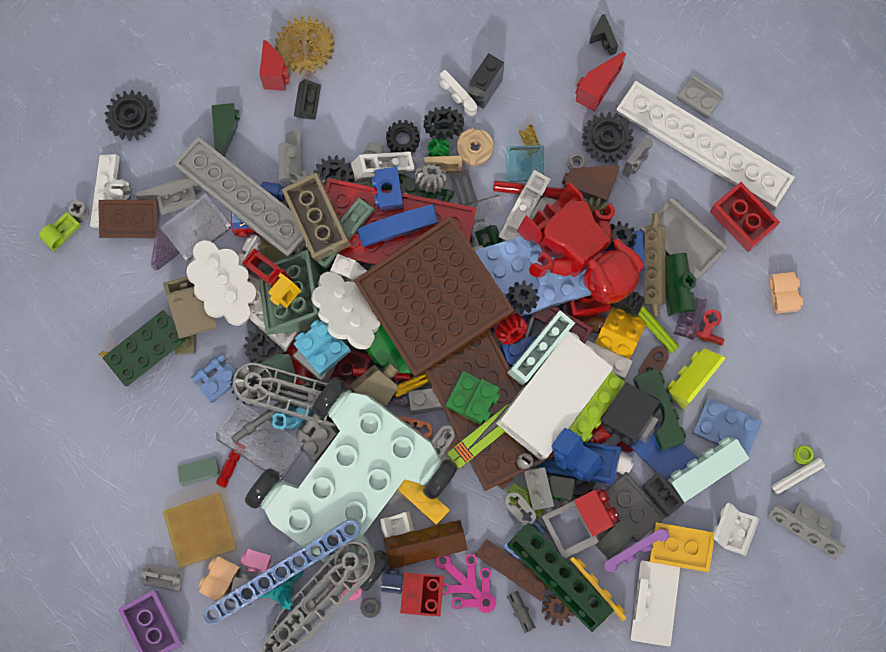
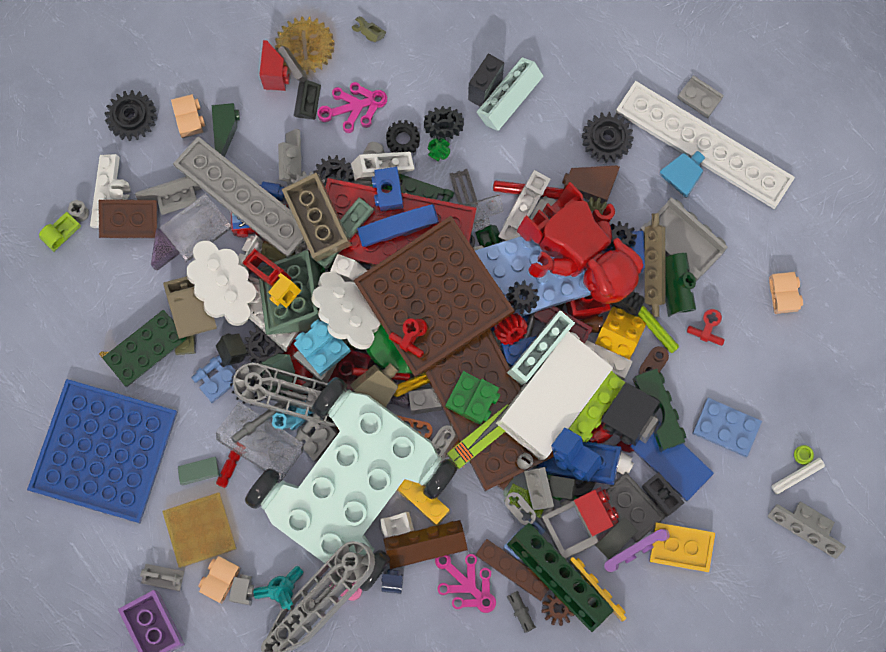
medium blue beam [203,518,361,624] -> none
bright pink brick [240,549,273,573] -> none
dark grey plate [360,597,381,618] -> none
red slope [400,572,444,617] -> none
light grey gear [414,163,447,194] -> none
tan tile [424,155,462,172] -> none
white hinge [439,70,478,117] -> none
tan plate [457,129,494,167] -> none
clear light blue slope [505,145,544,182] -> none
clear yellow piece [519,124,540,152] -> none
light grey plate [567,154,586,170] -> none
red slope [575,52,626,112] -> none
pearl dark grey slope [589,14,618,56] -> none
flat silver plate [622,137,653,178] -> none
white bracket [630,560,680,647] -> none
neon yellow slope [666,348,726,410] -> none
light aqua brick [666,437,749,503] -> none
clear purple hinge [673,297,707,340] -> none
red brick [710,182,780,253] -> none
white bracket [713,503,759,556] -> none
none -> blue plate [27,379,178,524]
none -> light nougat brick [171,94,205,138]
none -> pearl dark grey brick [216,333,248,366]
none -> flat silver tile [278,46,308,82]
none -> dark pink plant [317,82,387,133]
none -> olive plate [352,16,386,42]
none -> red piece [389,319,427,358]
none -> light aqua brick [477,57,544,131]
none -> dark azure torso [660,151,705,198]

